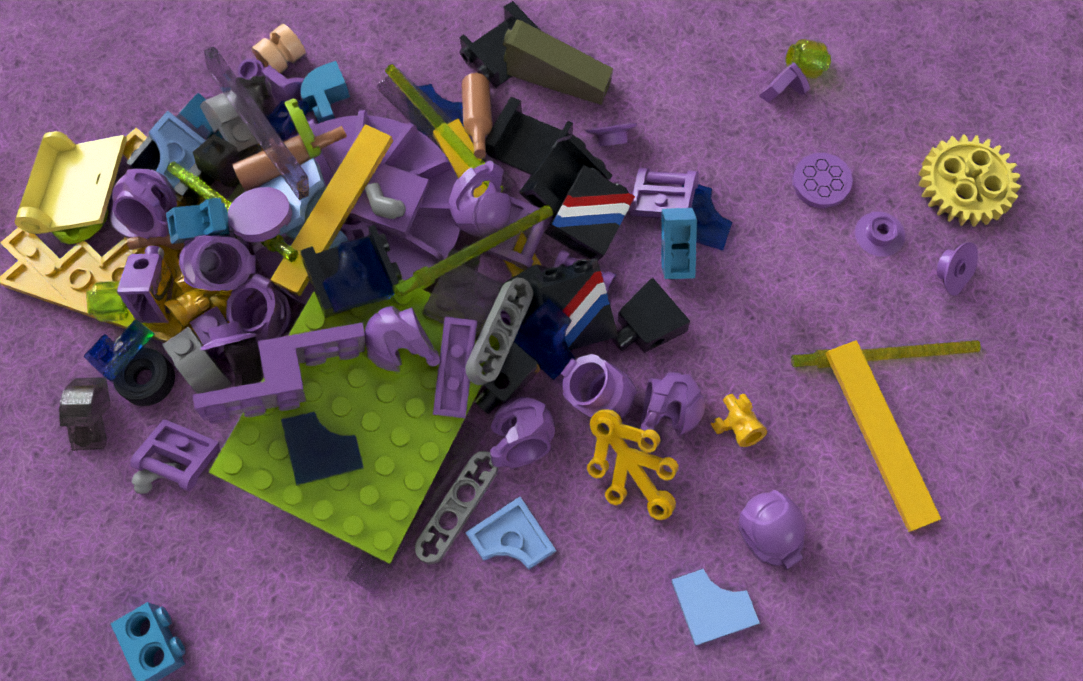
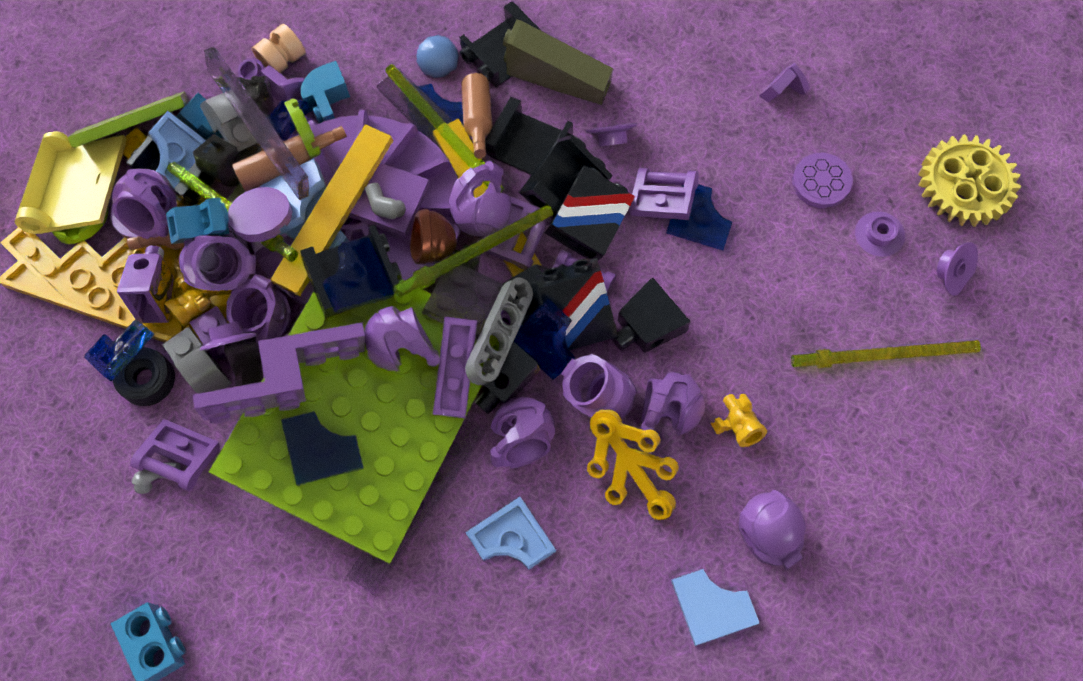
clear smoke brick [59,377,110,451] -> none
clear neon green head [86,281,129,322] -> none
light grey beam [415,451,498,564] -> none
dark azure brick [661,208,697,279] -> none
clear neon green head [786,39,831,79] -> none
yellow tile [825,340,941,532] -> none
none -> lime tile [67,91,189,148]
none -> copper hat [410,209,457,264]
none -> medium blue hair [416,35,460,78]

